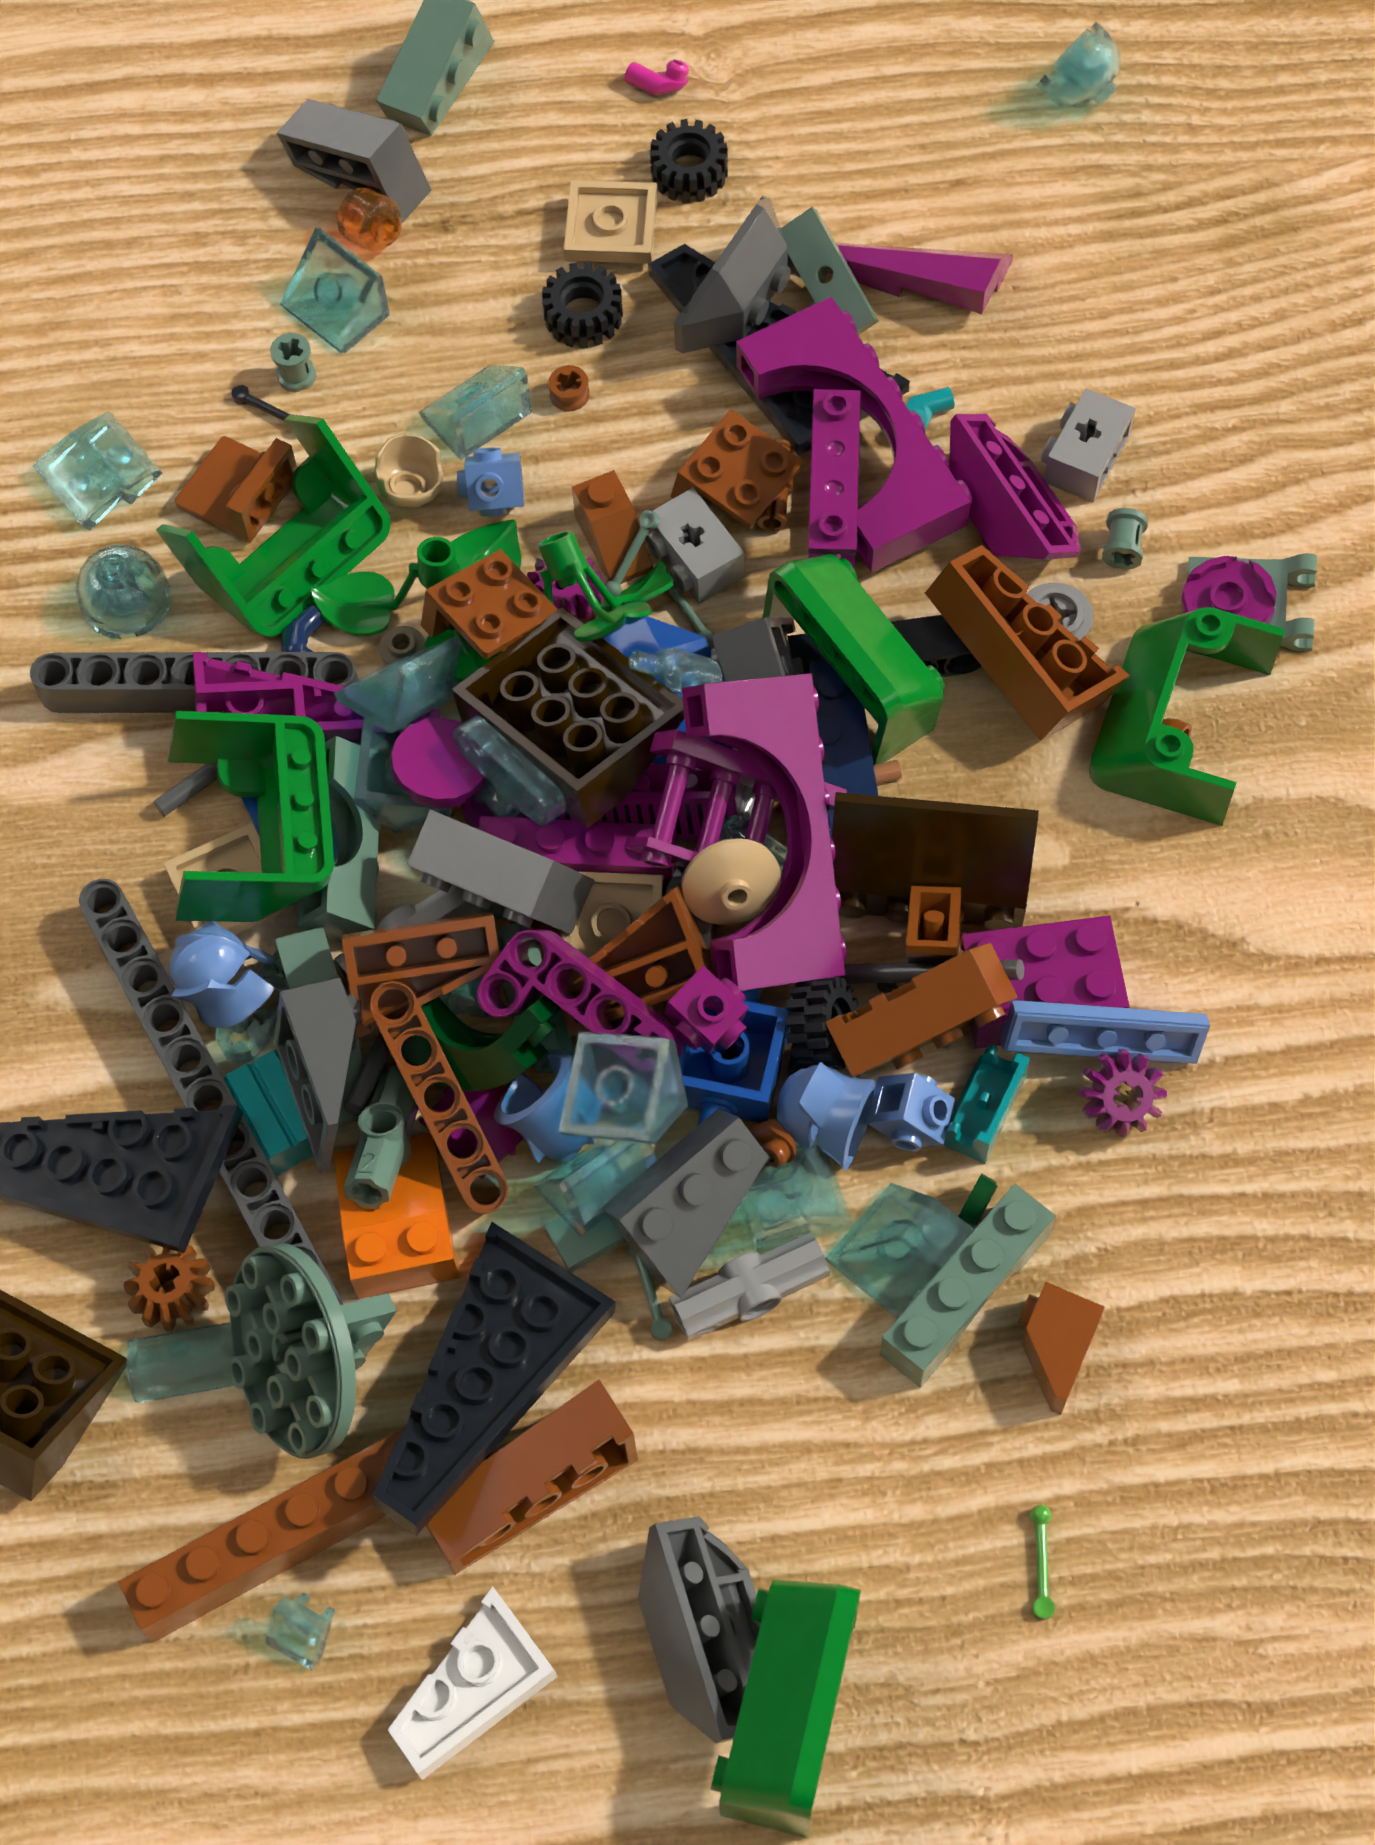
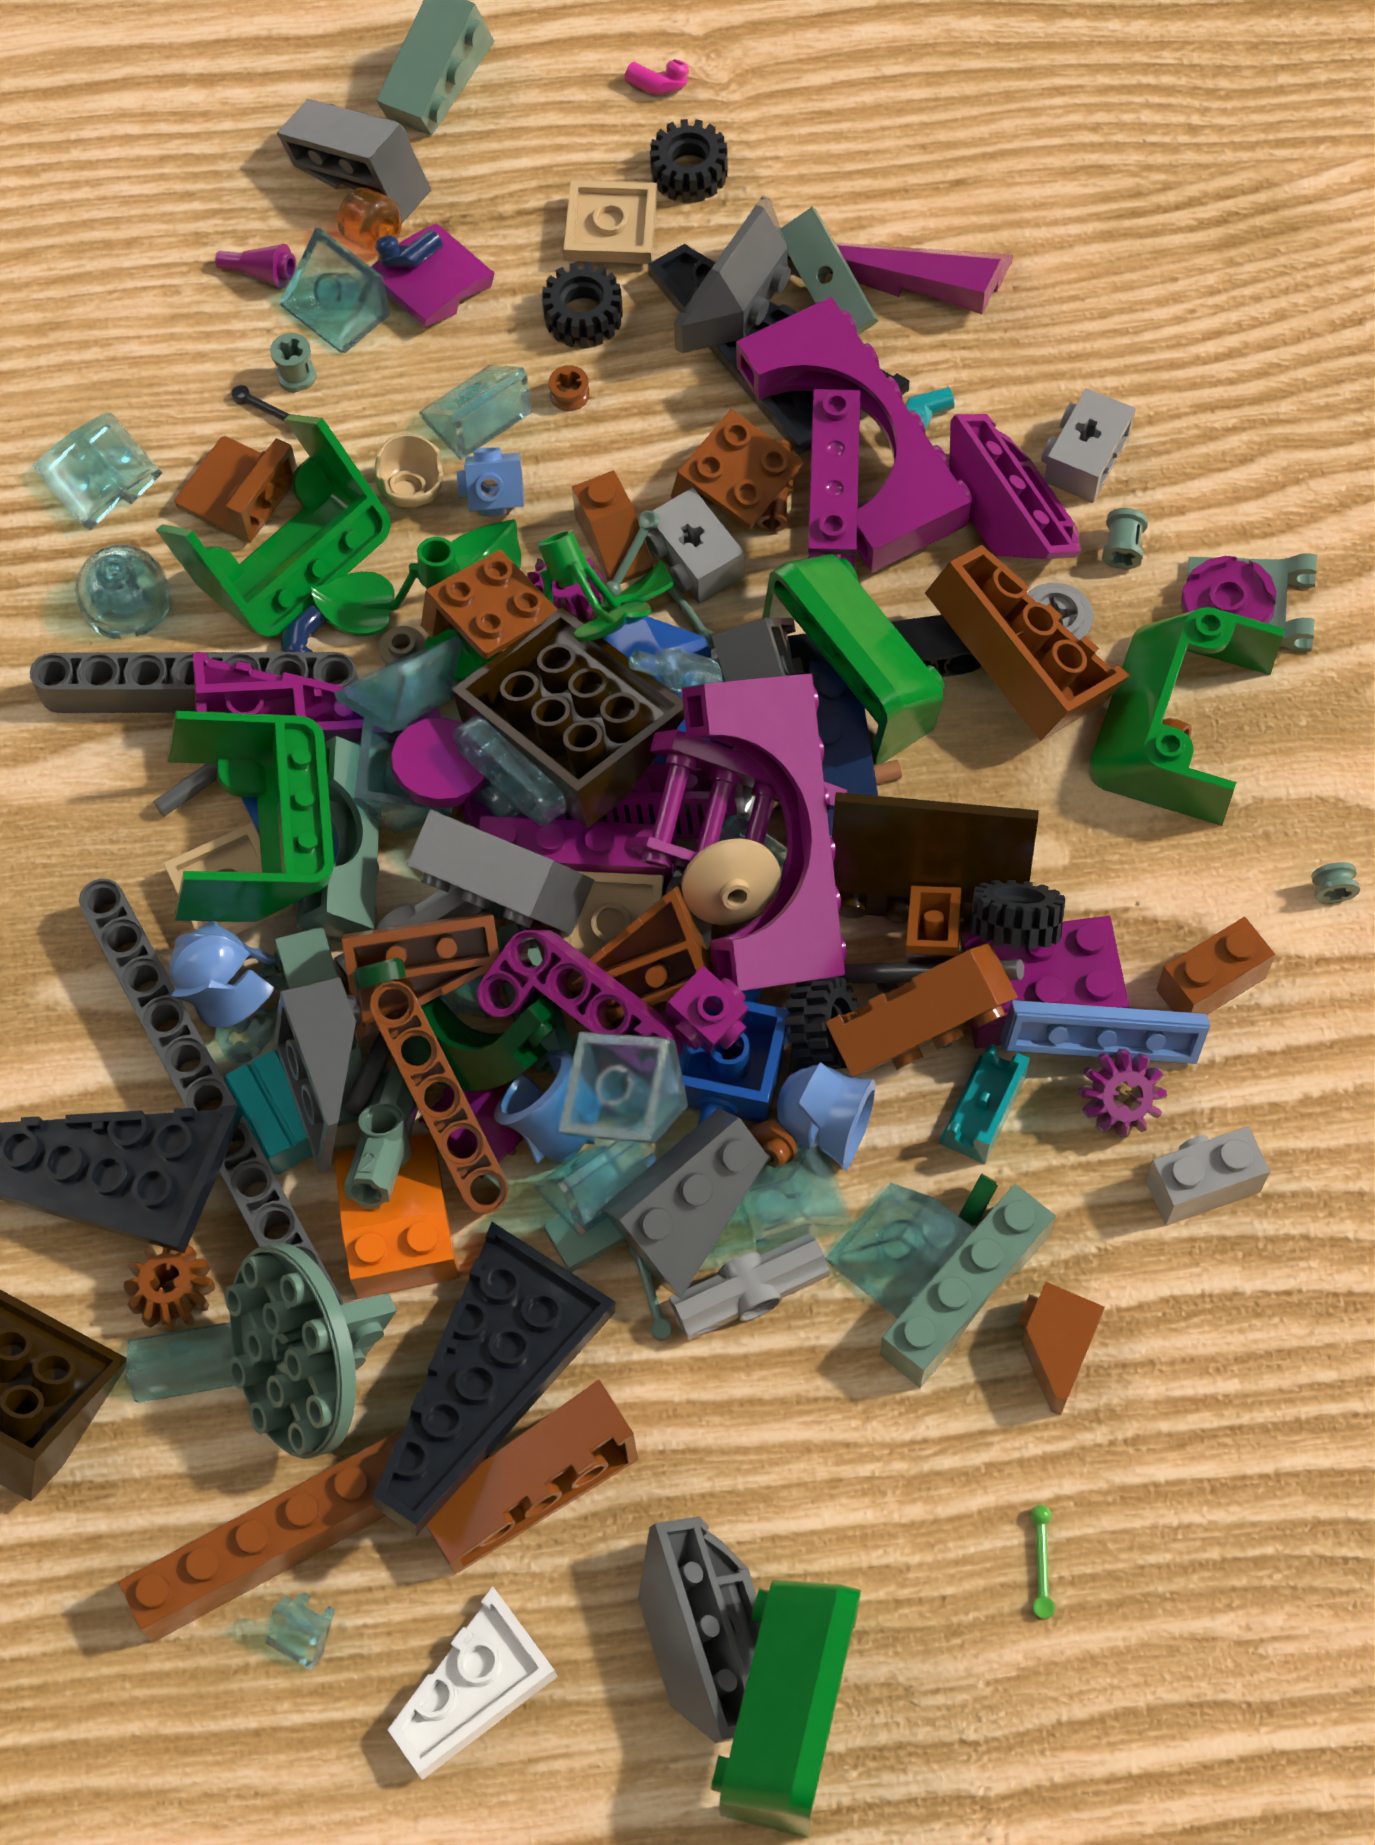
medium blue brick [866,1073,955,1152] -> none
clear light blue cylinder [1036,21,1121,110] -> none
none -> magenta cone [215,244,297,288]
none -> dark green tile [352,957,407,990]
none -> magenta slope [366,223,495,327]
none -> dark blue arm [375,230,443,268]
none -> black tyre [970,880,1065,949]
none -> light grey brick [1145,1126,1270,1226]
none -> dark orange brick [1156,916,1276,1015]
none -> sand green bush [1311,862,1360,904]

